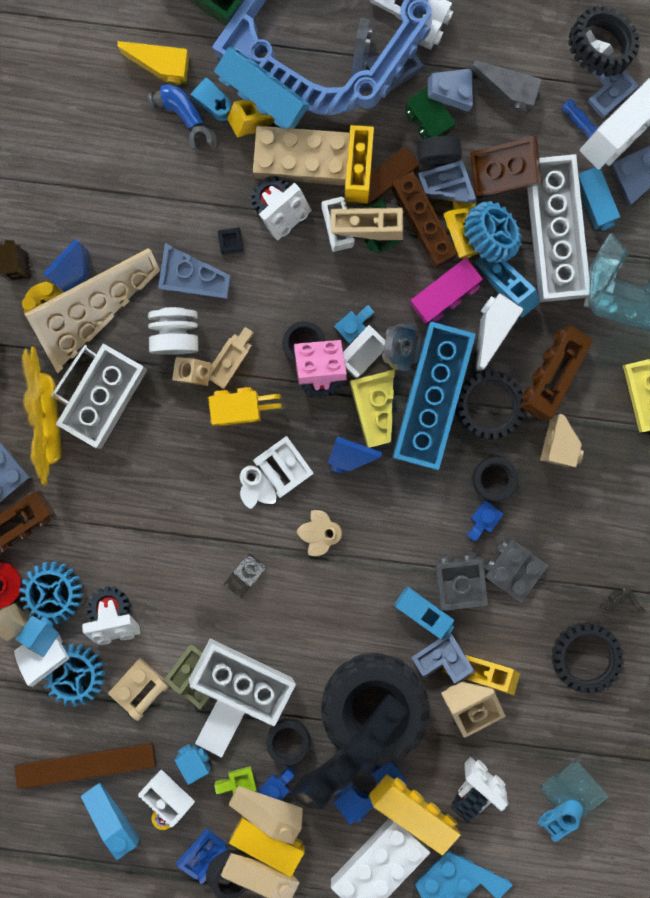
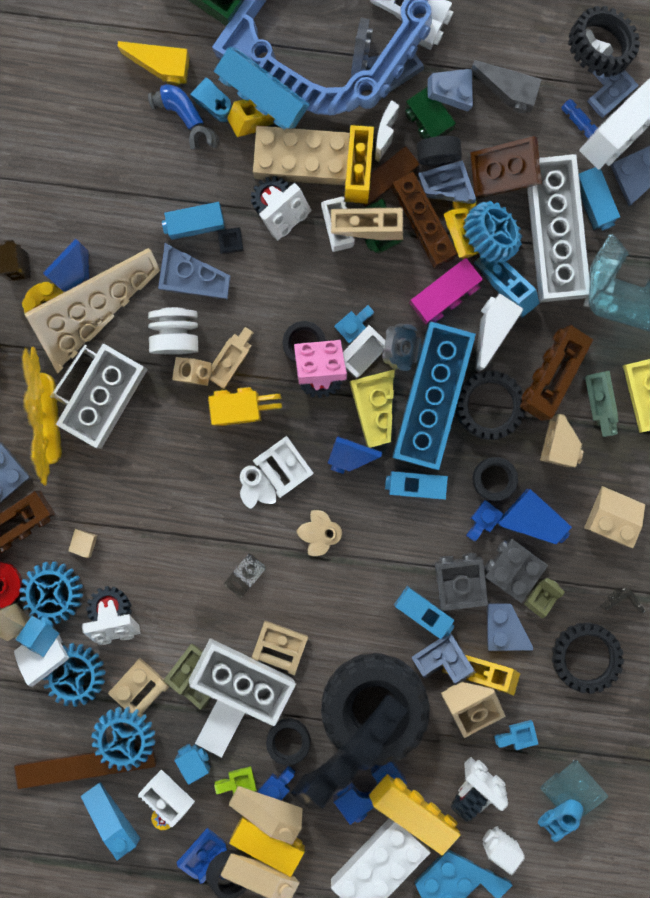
none -> tan slope [69,529,98,558]
none -> dark azure gear [92,707,156,771]
none -> dark azure brick [162,202,225,240]
none -> tan plate [252,621,308,675]
none -> white slope [375,100,399,162]
none -> dark azure brick [385,471,448,500]
none -> white brick [483,826,524,875]
none -> sand blue wing [487,603,533,651]
none -> dark azure plate [494,720,538,750]
none -> blue slope [497,489,572,544]
none -> olive bracket [524,578,565,619]
none -> tan slope [584,486,645,548]
none -> sand green hinge [585,371,618,437]

